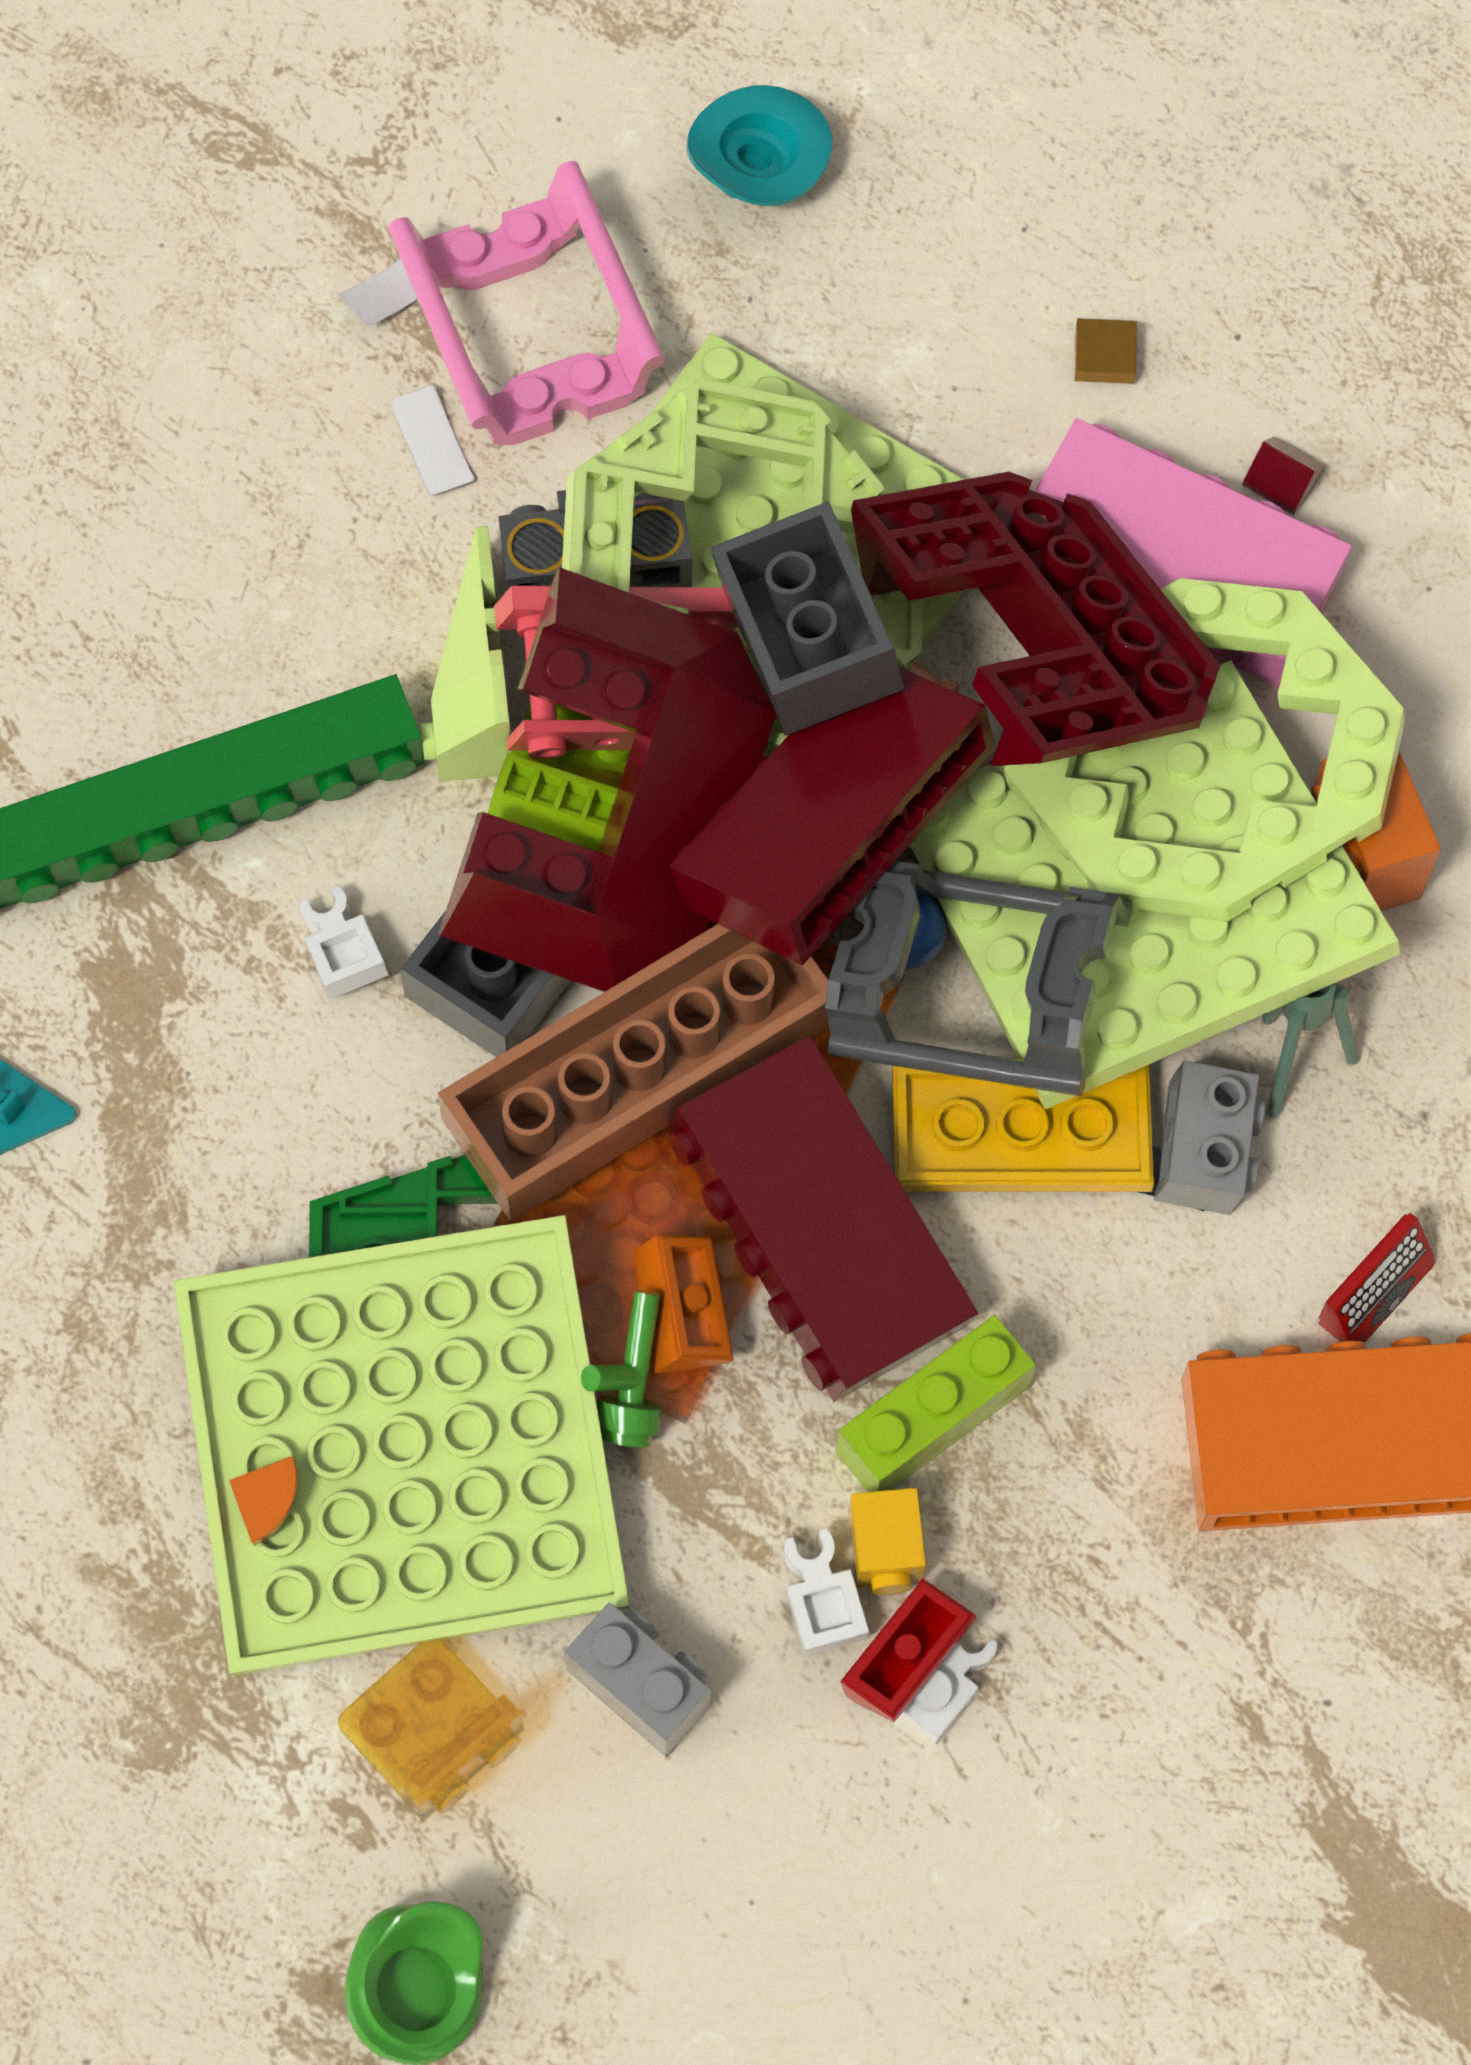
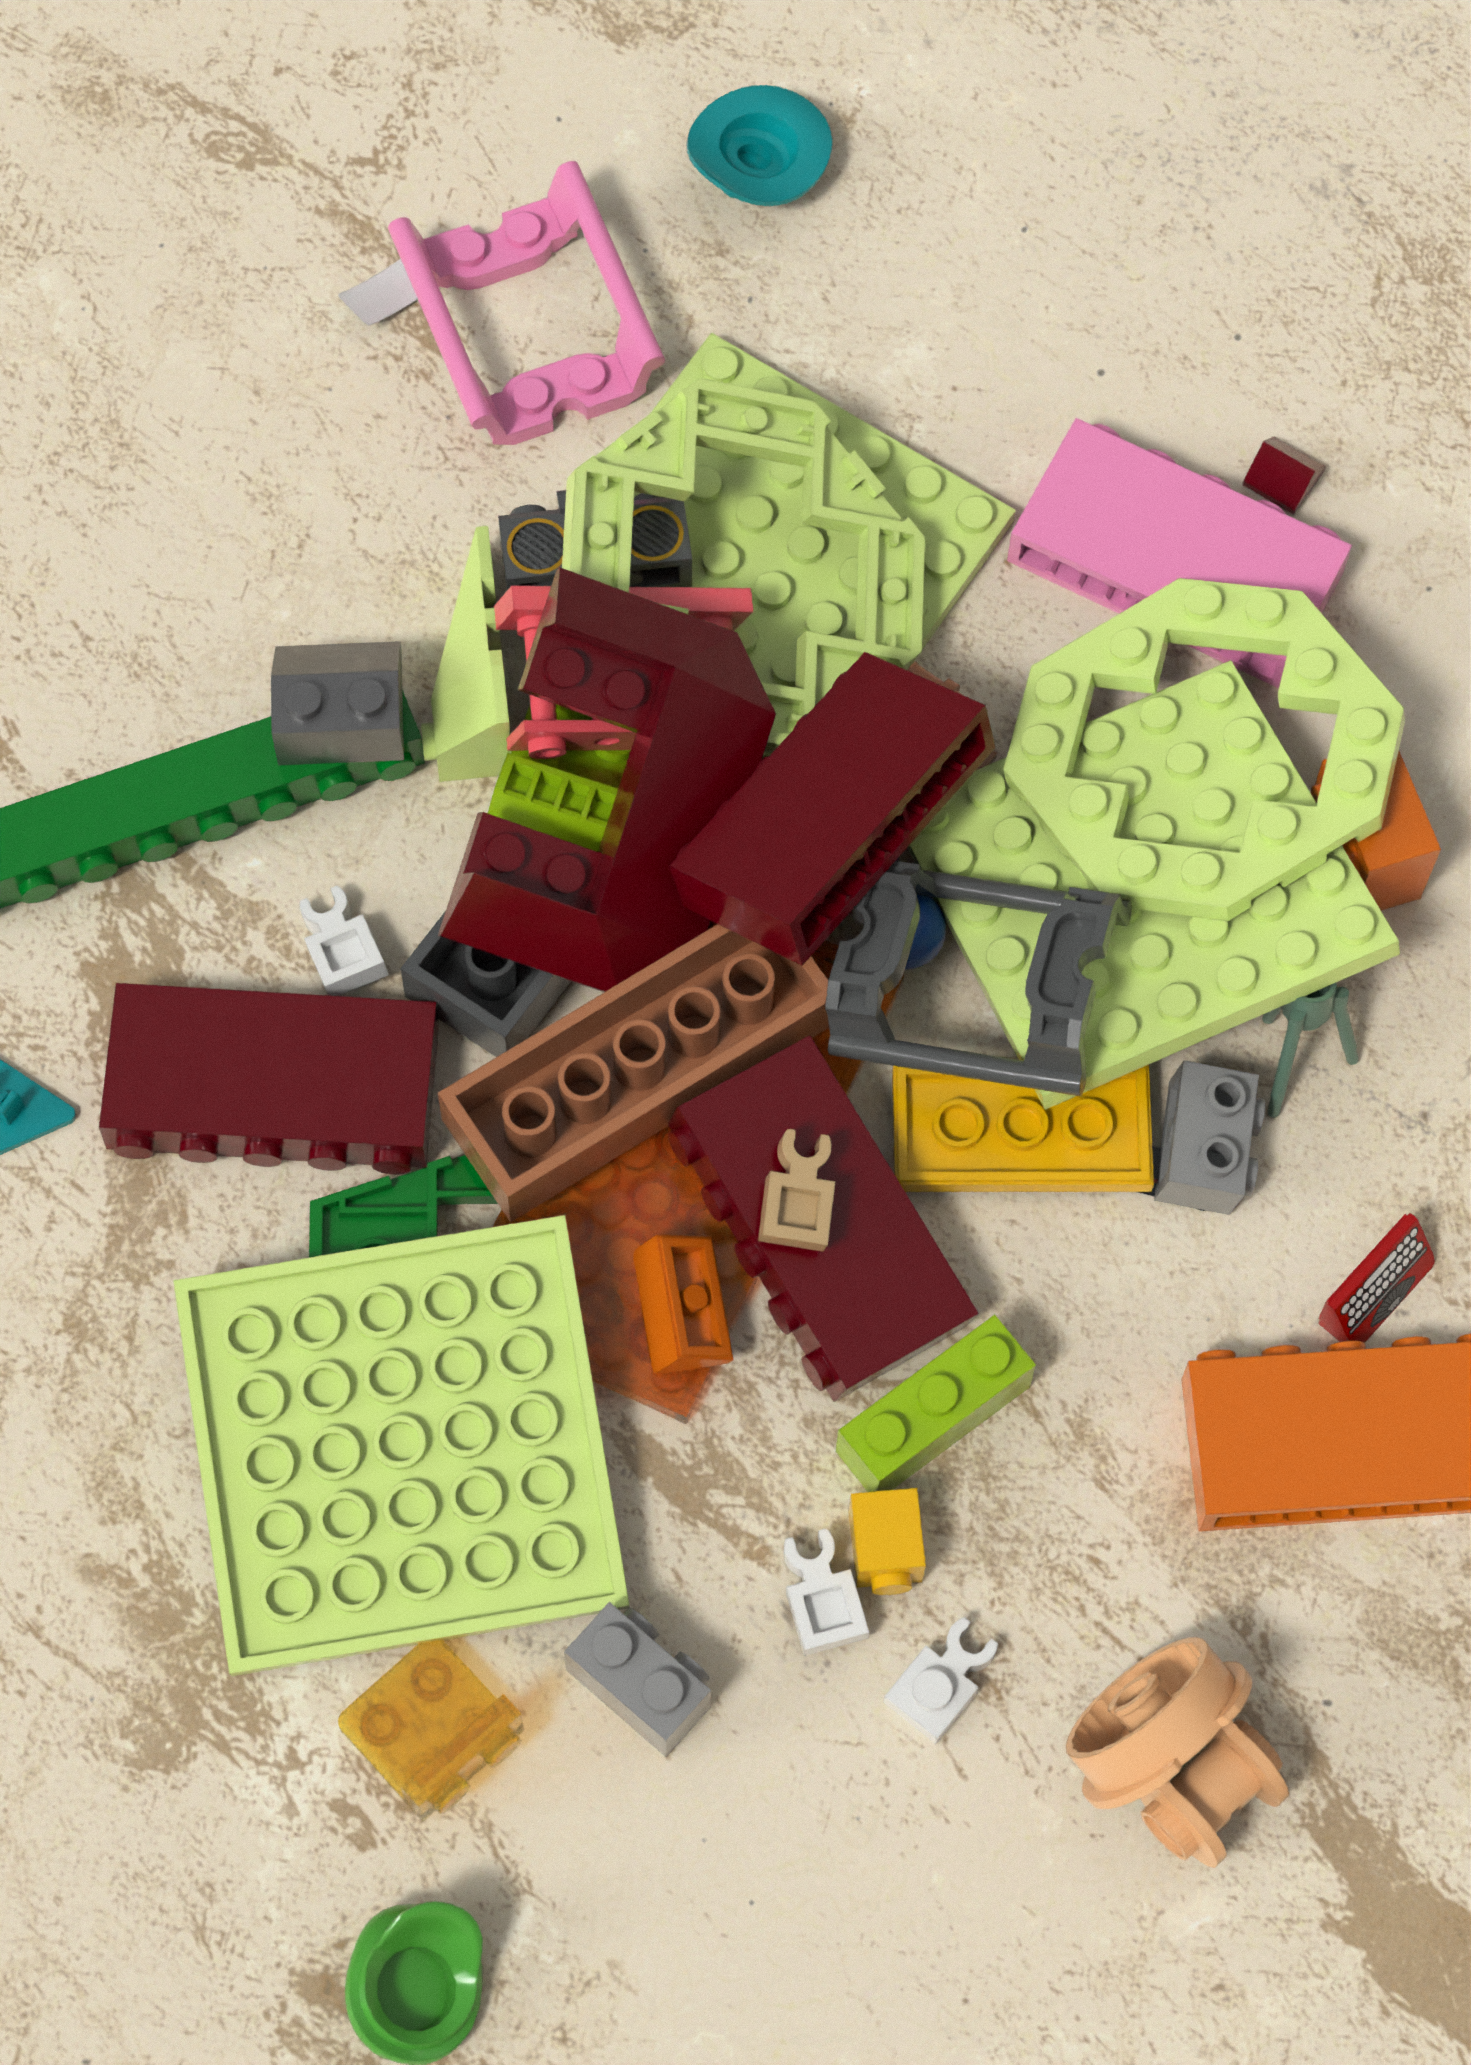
orange tile [229,1456,299,1546] -> none
white sticker [390,385,474,496] -> none
bright green piece [581,1290,663,1447] -> none
dark grey brick [710,501,904,736] -> none
red slope [840,1578,977,1722] -> none
dark red slope [850,472,1220,766] -> none
pearl gold tile [1074,318,1137,384] -> none
none -> dark red brick [99,983,439,1175]
none -> flat silver slope [271,641,404,765]
none -> tan plate [758,1129,835,1252]
none -> light nougat piece [1066,1637,1289,1868]

